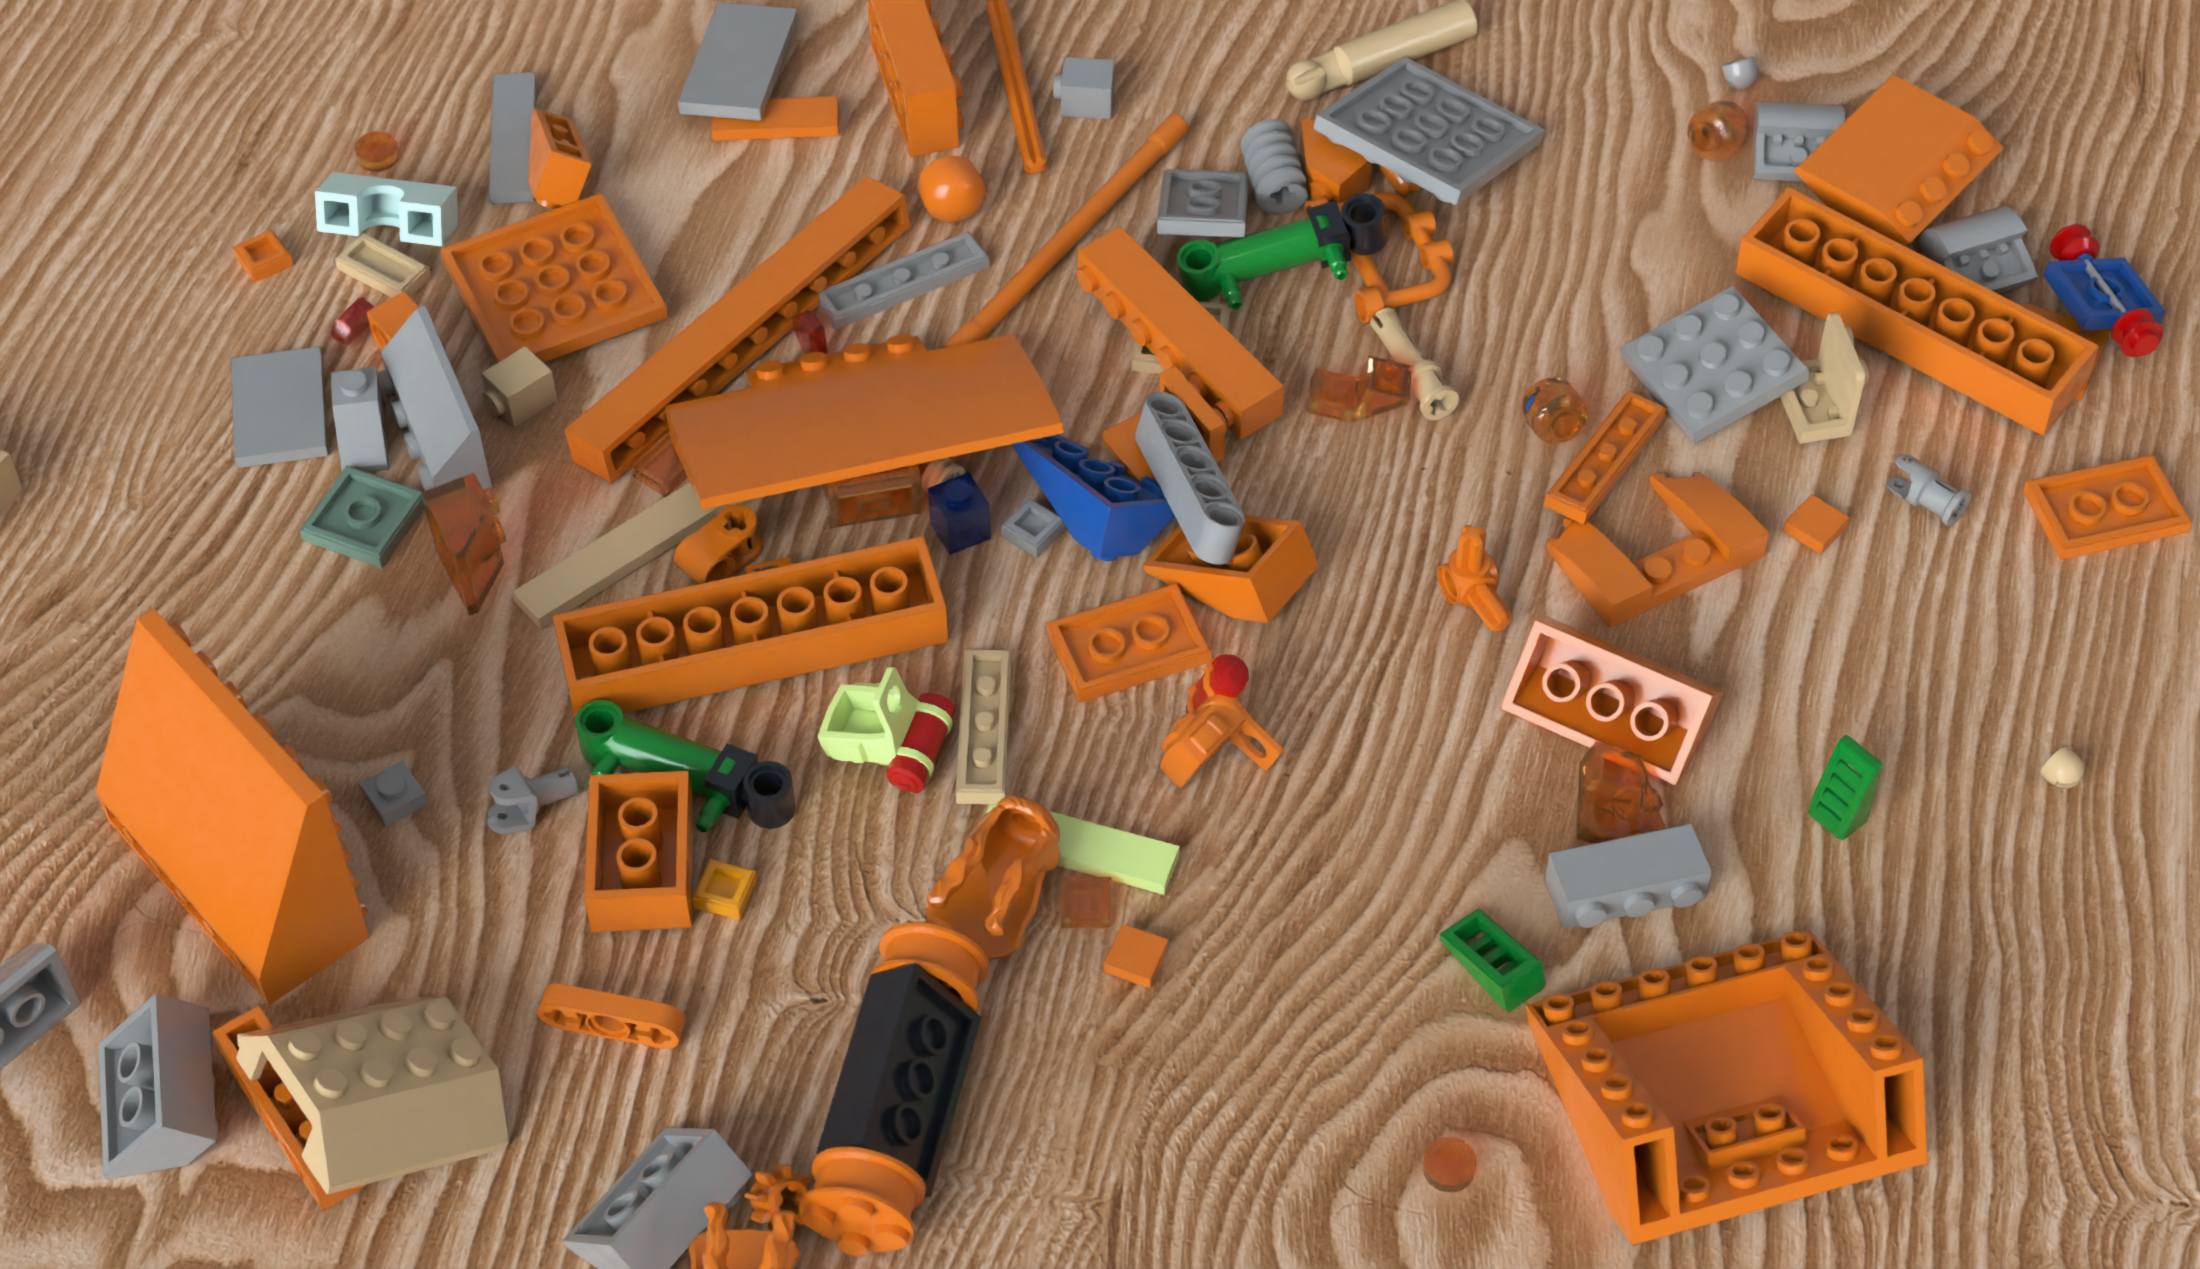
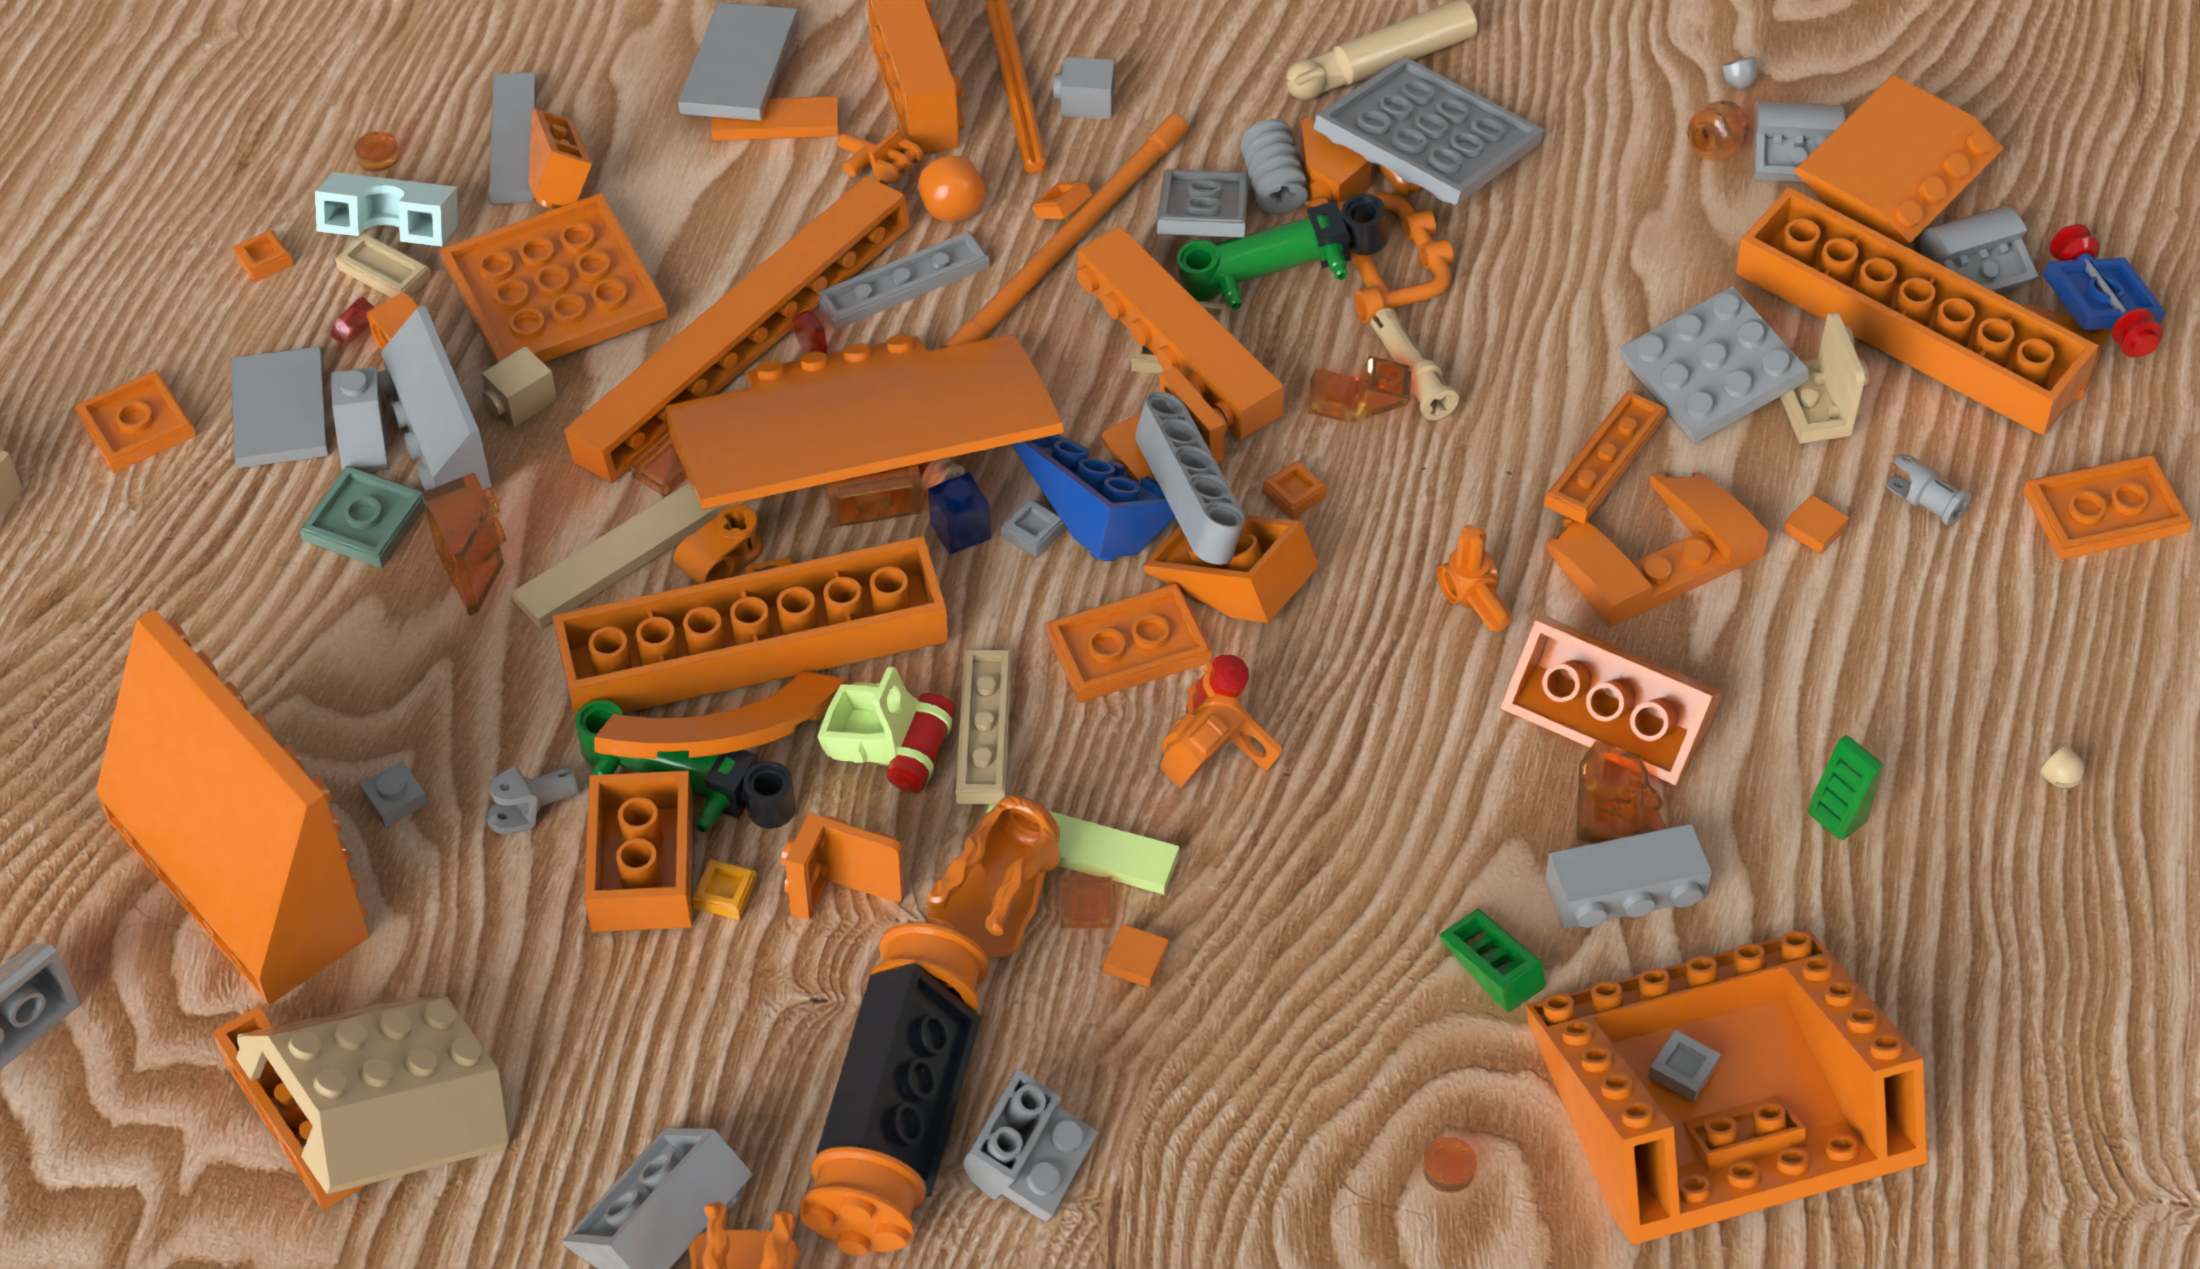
light grey slope [98,993,219,1179] -> none
orange beam [536,983,686,1049] -> none
orange gear [744,1164,810,1230] -> none
clear orange head [1521,377,1588,444] -> none
none -> orange tile [74,369,196,473]
none -> orange tile [594,671,846,759]
none -> orange bracket [781,813,905,920]
none -> orange arm [838,128,924,185]
none -> light grey brick [964,1069,1099,1222]
none -> orange tile [1031,182,1092,219]
none -> orange tile [1262,460,1327,520]
none -> light grey plate [1648,1029,1721,1102]

